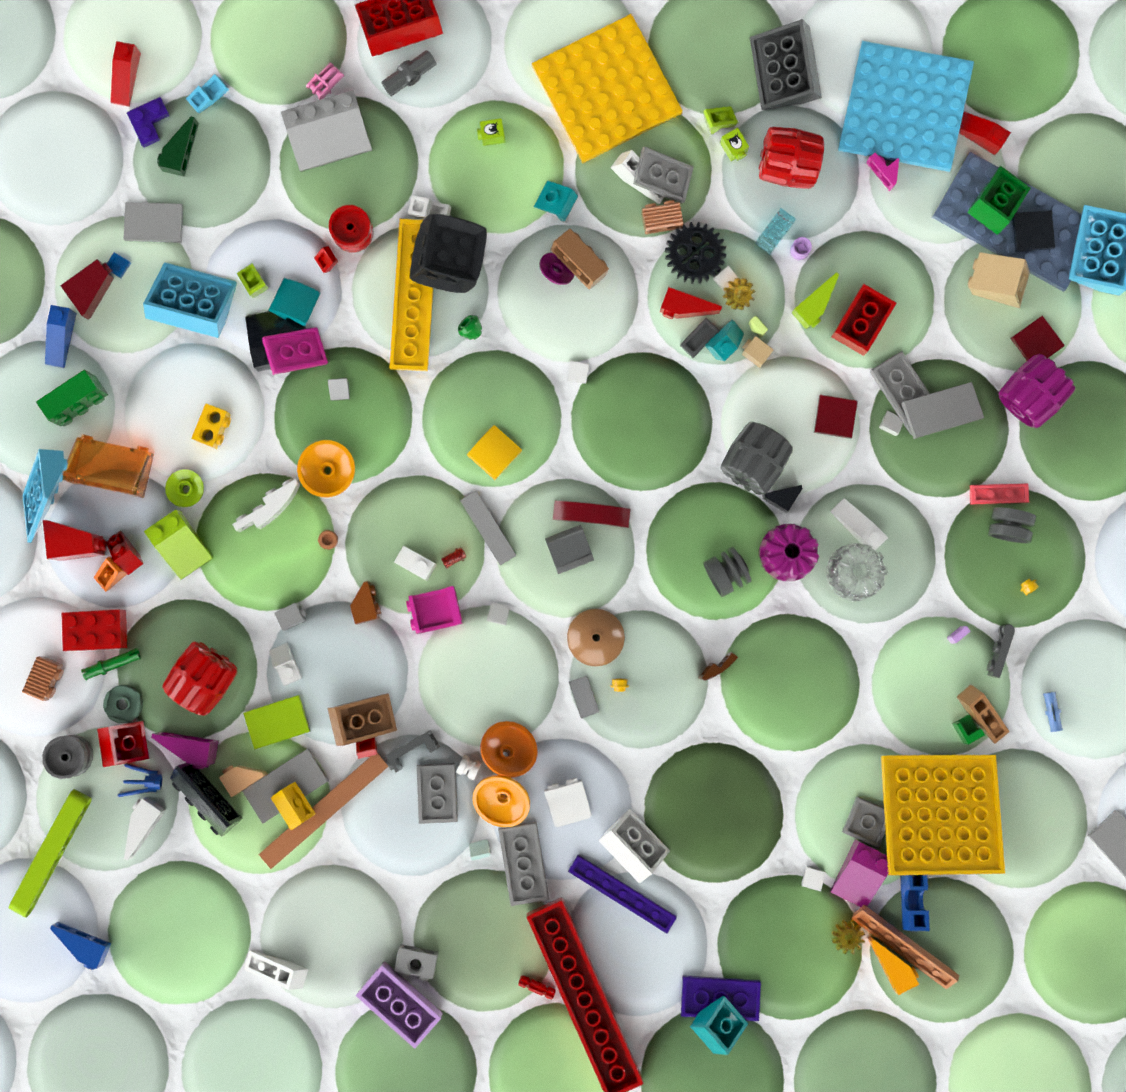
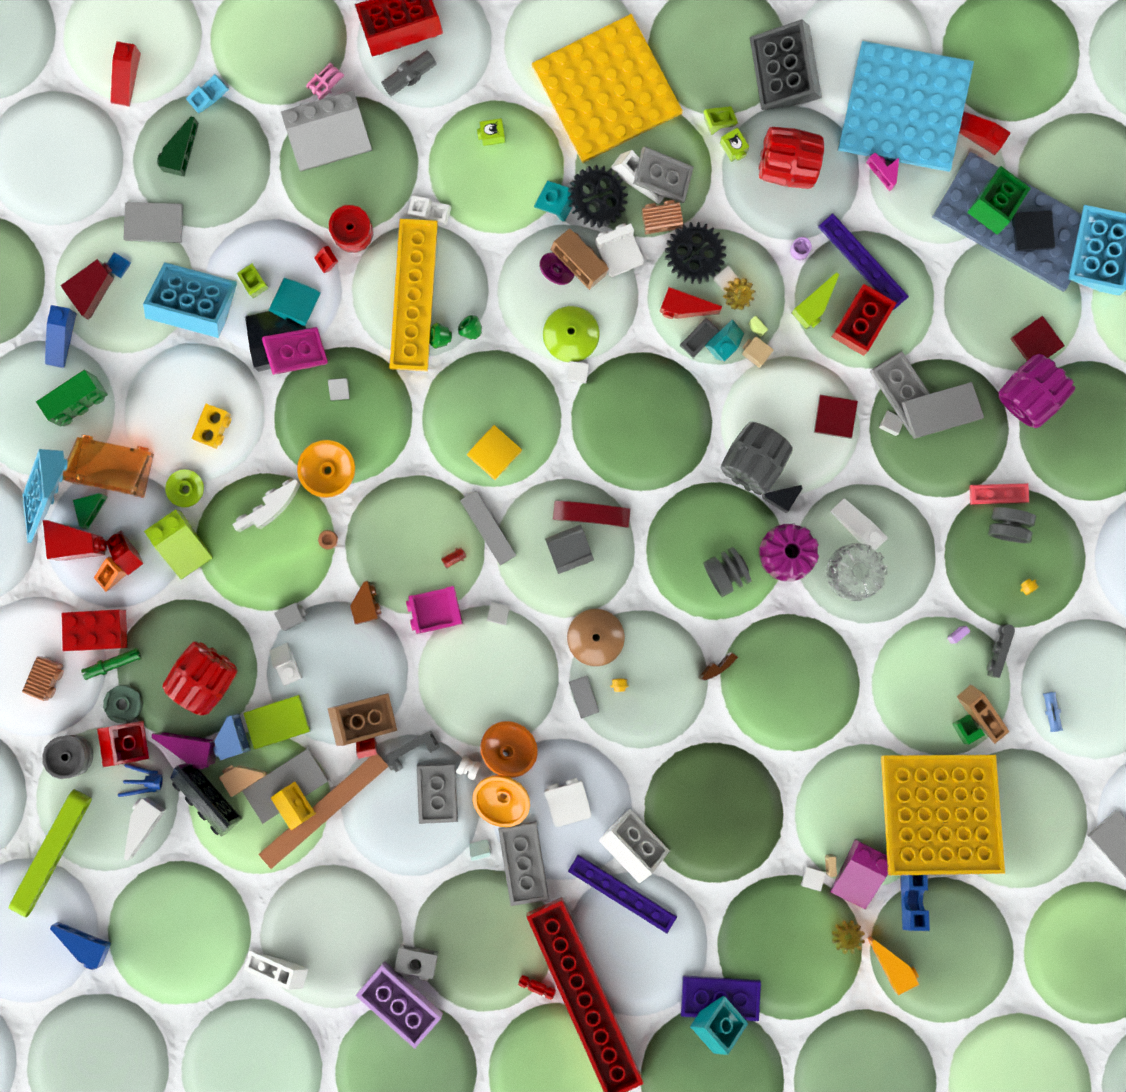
dark purple plate [126,97,170,148] -> none
white slope [394,546,437,581] -> none
black piece [410,214,487,293] -> none
clear light blue brick [755,208,796,255] -> none
light grey tile [842,796,886,848] -> none
nougat plate [851,905,960,989] -> none
tan slope [968,252,1030,308] -> none
none -> green slope [73,493,108,529]
none -> medium blue slope [213,714,251,760]
none -> green cone [430,323,452,349]
none -> lime dish [543,306,600,363]
none -> black gear [567,165,628,228]
none -> white bracket [595,223,644,277]
none -> dark purple tile [818,213,909,310]
none -> tan tile [825,854,837,877]

